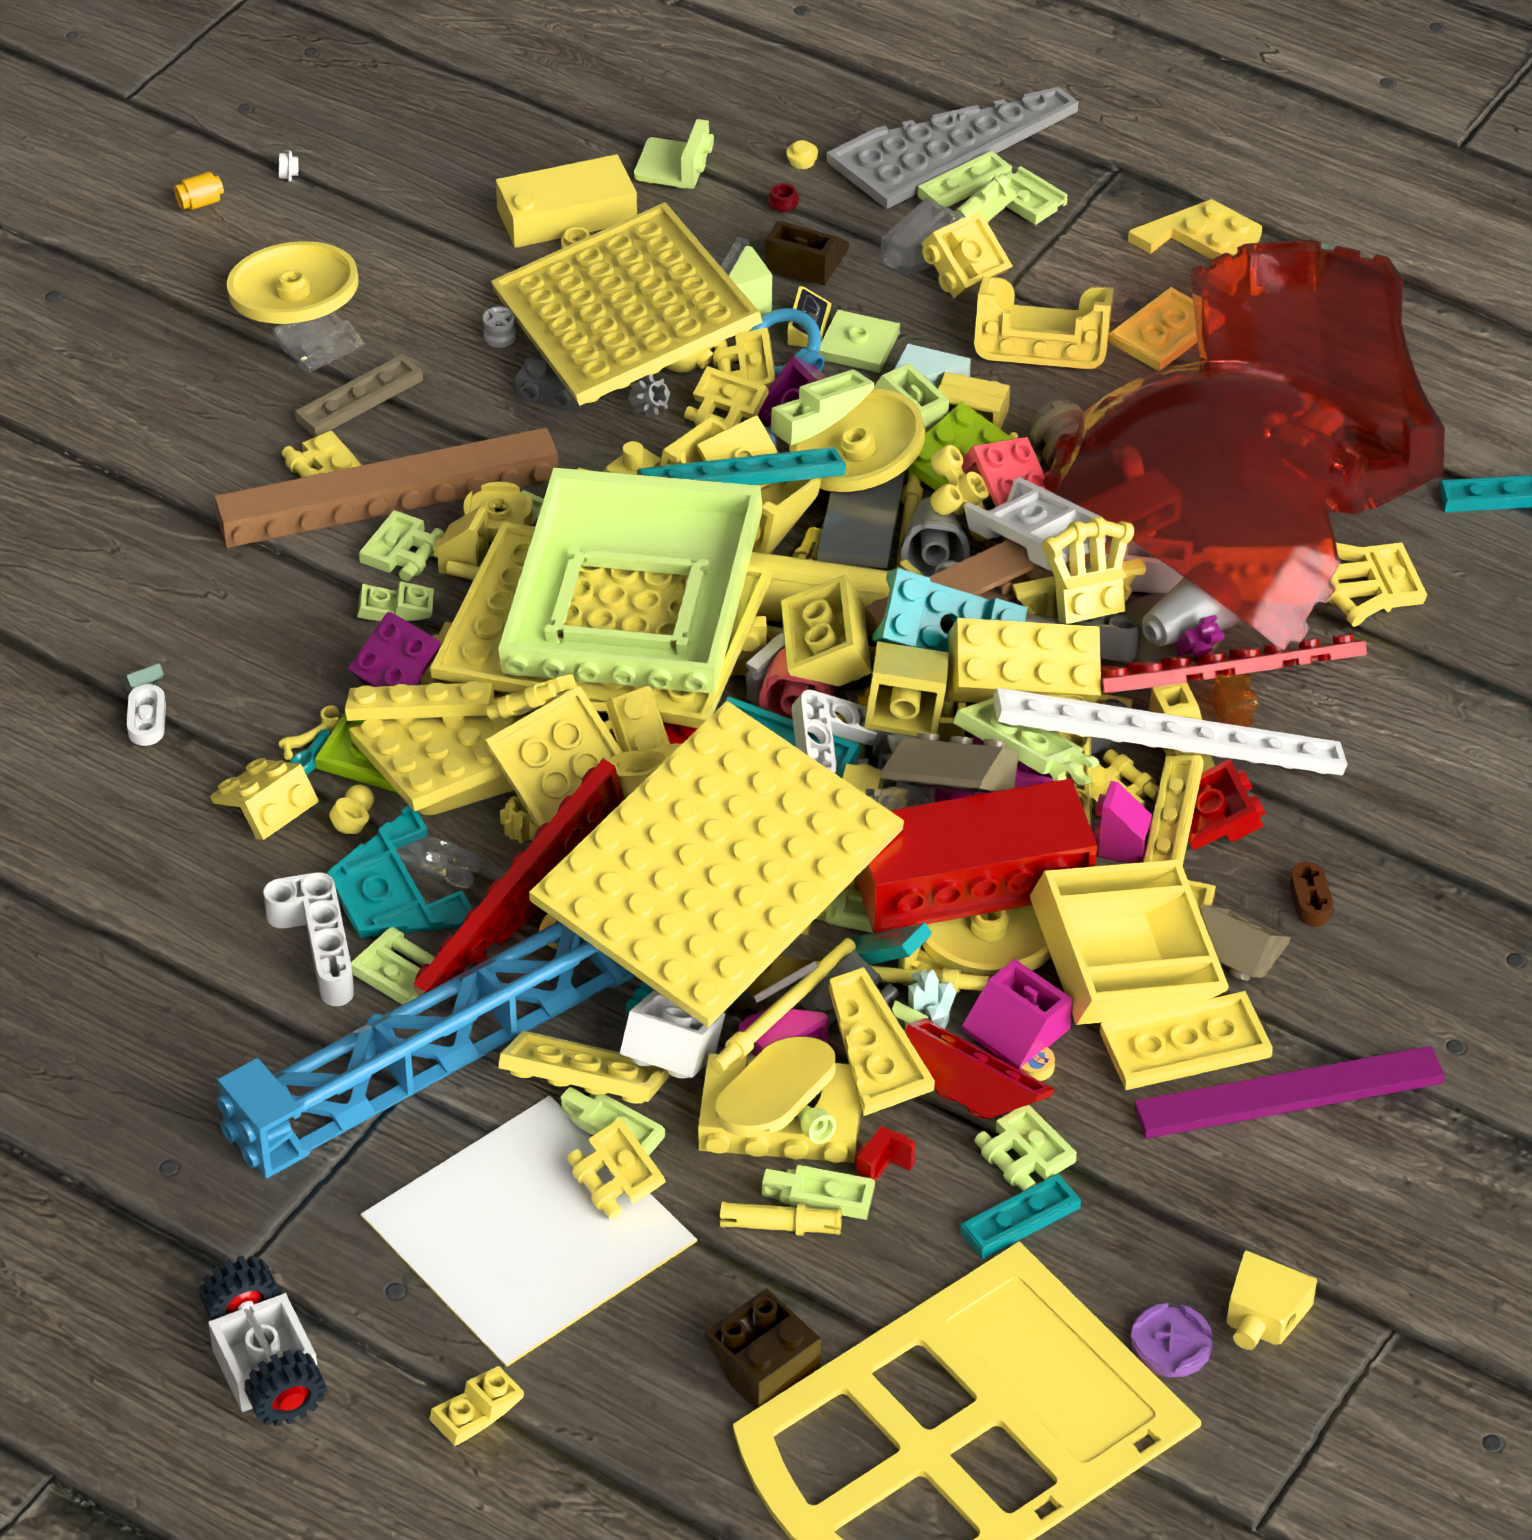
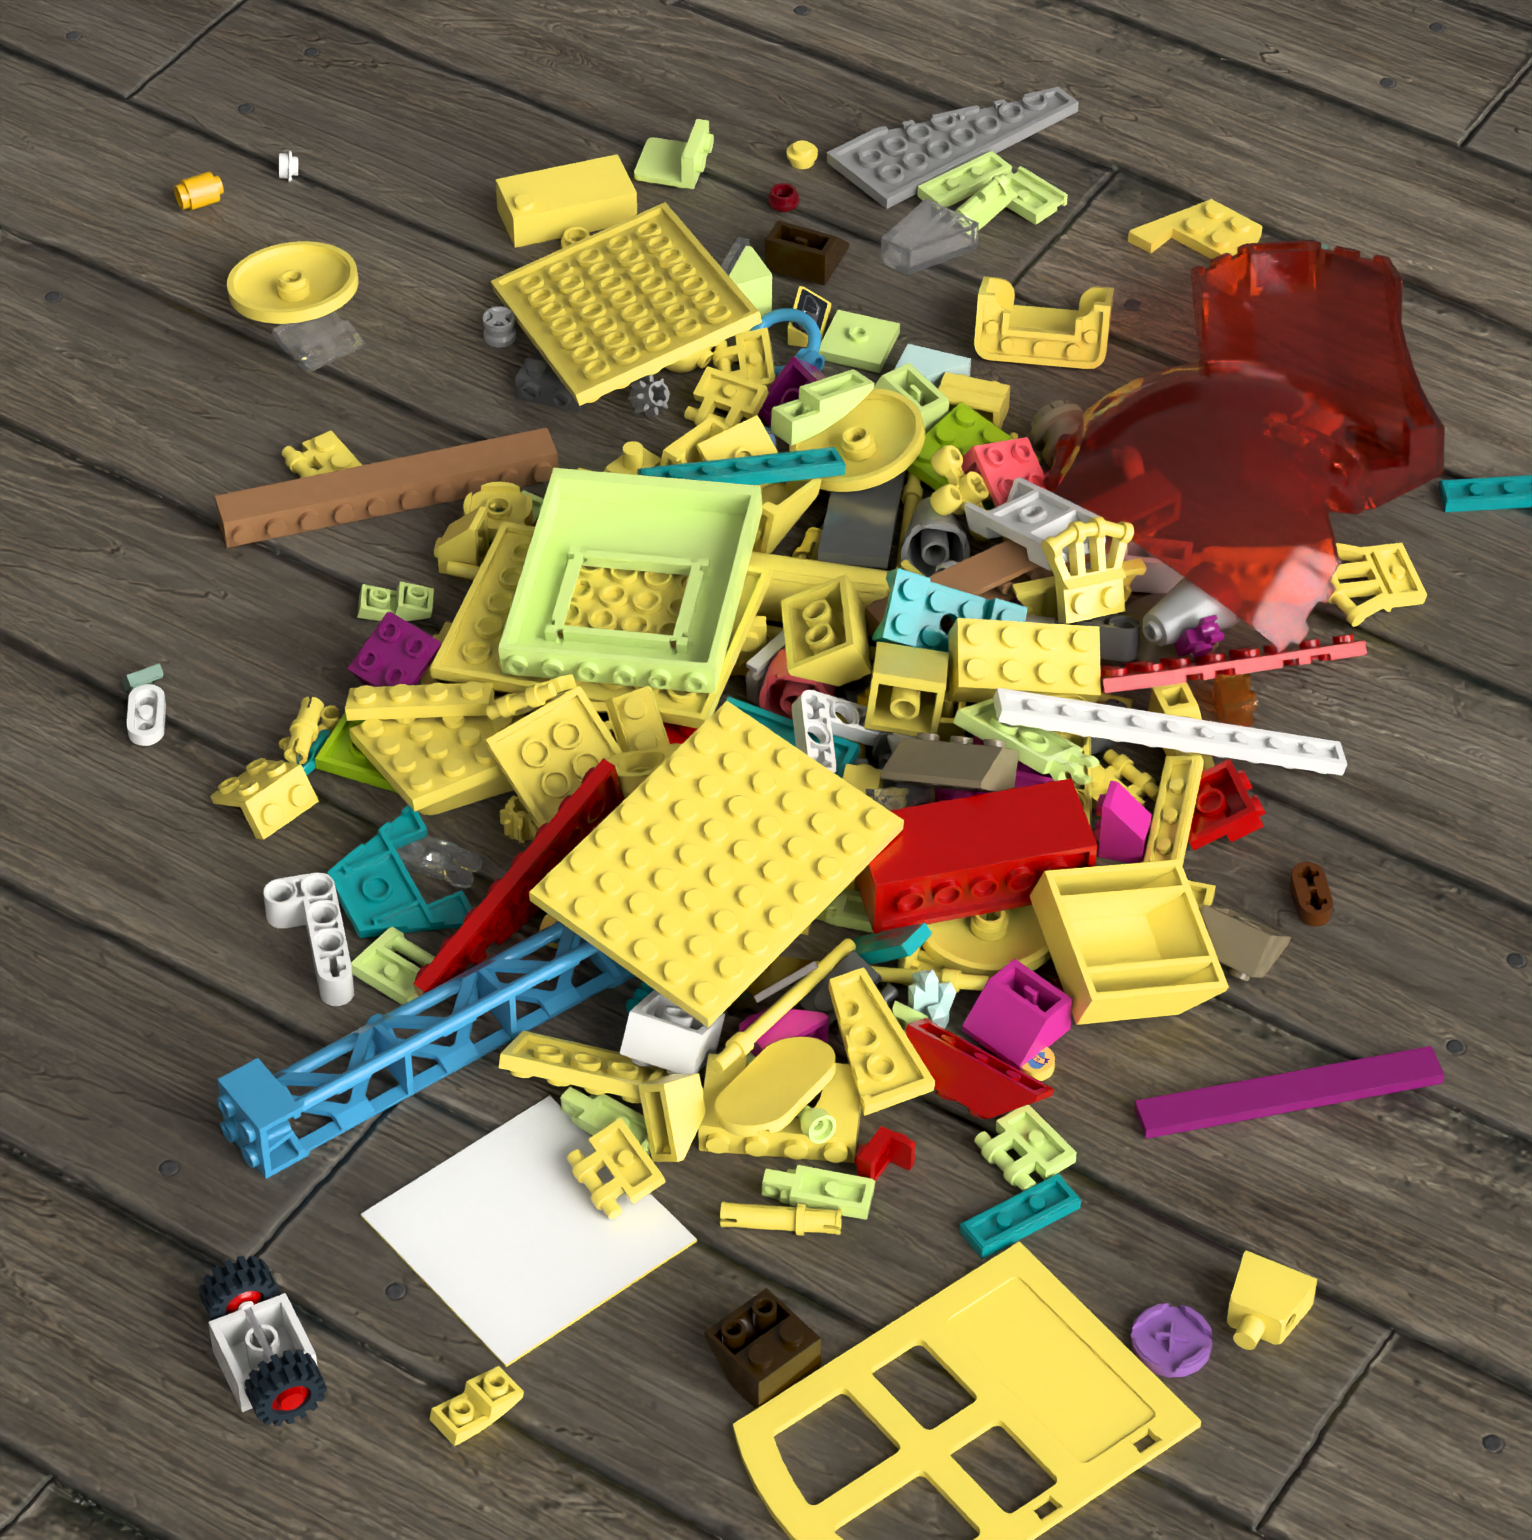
dark tan plate [295,354,423,437] -> none
light yellow plate [329,784,374,834] -> none
yellowish green plate [359,510,444,582] -> none
light yellow plate [921,211,1012,298] -> none
light yellow plate [1100,991,1273,1091] -> none
light yellow tile [1108,287,1222,372] -> none
none -> light yellow pin [284,697,324,764]
none -> light yellow slope [638,1073,706,1162]

